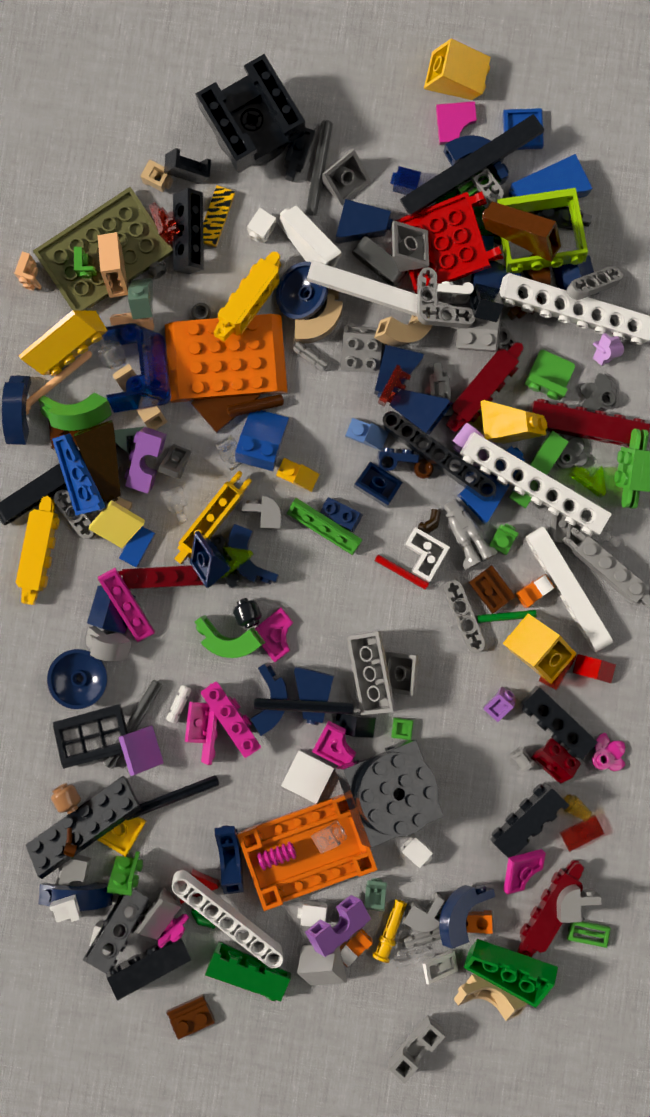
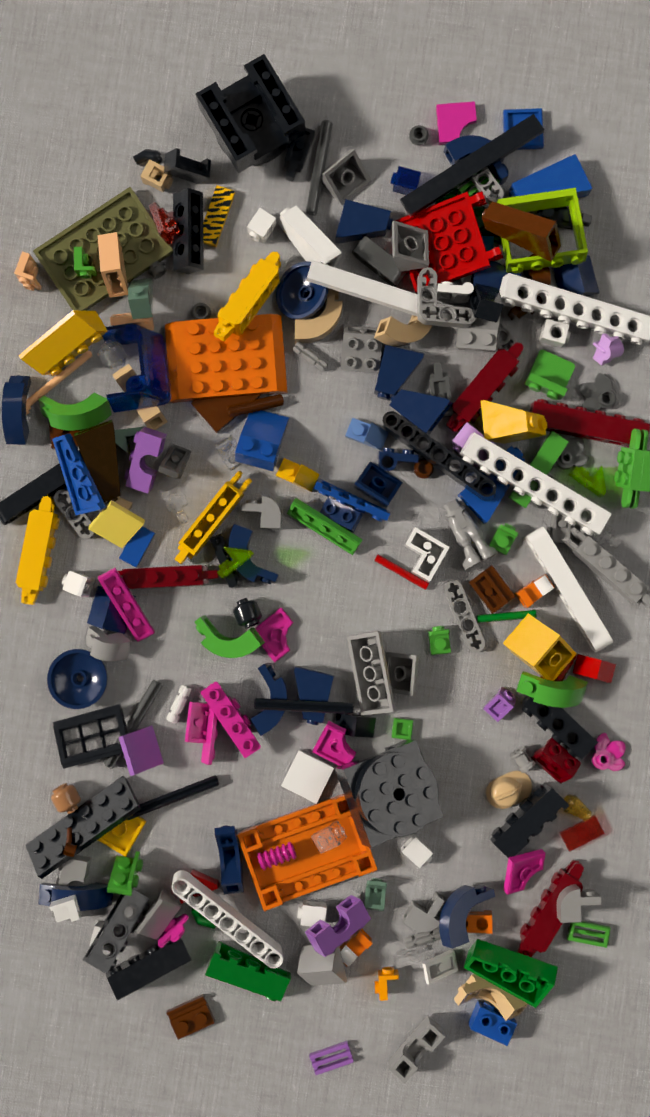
dark blue slope [190,531,231,588] -> none
yellow pin [372,899,407,963] -> none
clear red plate [378,365,411,407] -> none
dark brown arm [418,509,441,534] -> none
yellow slope [424,38,491,100] -> none
light grey beam [567,266,623,300] -> none
none -> white slope [62,571,95,597]
none -> black arm [133,149,162,165]
none -> medium lavender tile [309,1041,354,1075]
none -> blue wing [314,479,391,522]
none -> light orange bracket [374,967,399,1001]
none -> dark grey plate [409,125,429,145]
none -> bright green bracket [428,626,451,655]
none -> blue brick [468,1001,517,1046]
none -> tan piece [486,771,532,809]
none -> bright green arch [516,671,588,708]
none -> white brick [538,319,571,348]

